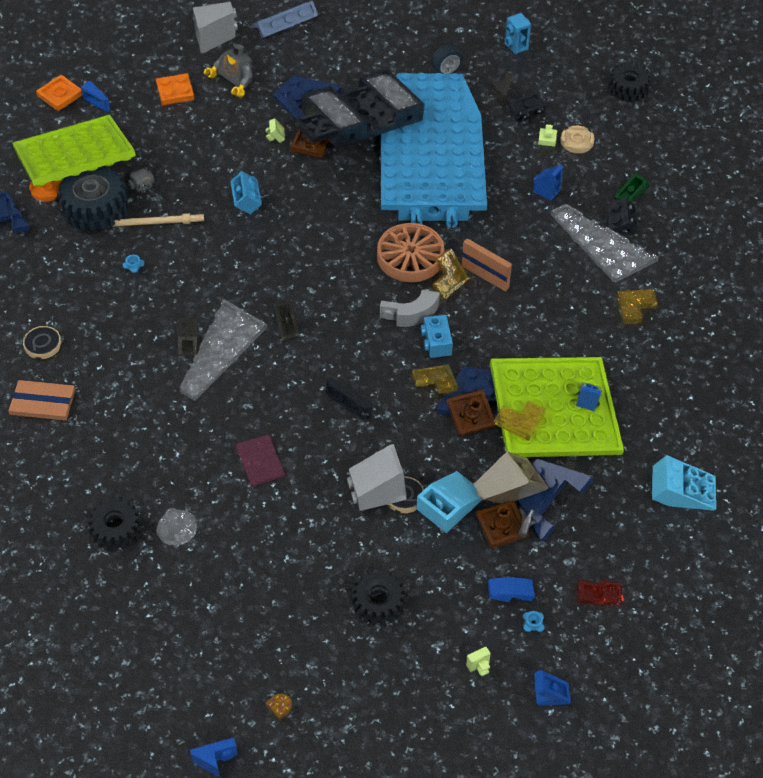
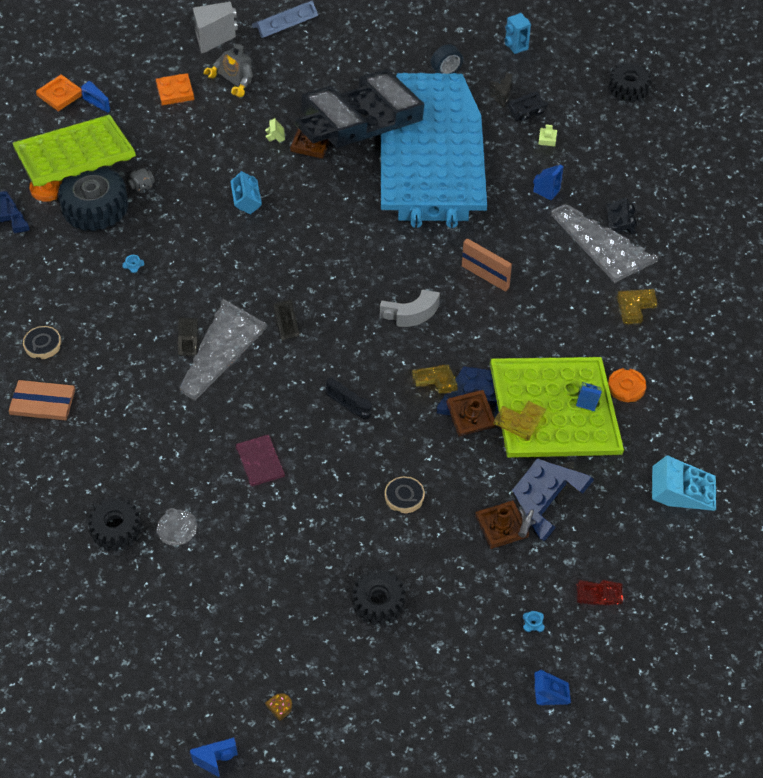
tan bar [108,213,204,227] -> none
dark blue wing [273,76,342,119] -> none
light grey slope [347,444,407,511] -> none
nougat piece [377,223,445,282] -> none
medium azure slope [417,471,482,533] -> none
dark azure brick [421,315,453,358] -> none
clear yellow plate [432,249,469,300] -> none
yellowish green tile [466,647,491,676] -> none
dark tan slope [473,452,549,504] -> none
blue slope [488,577,535,602] -> none
tan tile [561,126,595,153] -> none
dark green slope [614,173,649,203] -> none
none -> orange tile [608,368,646,402]

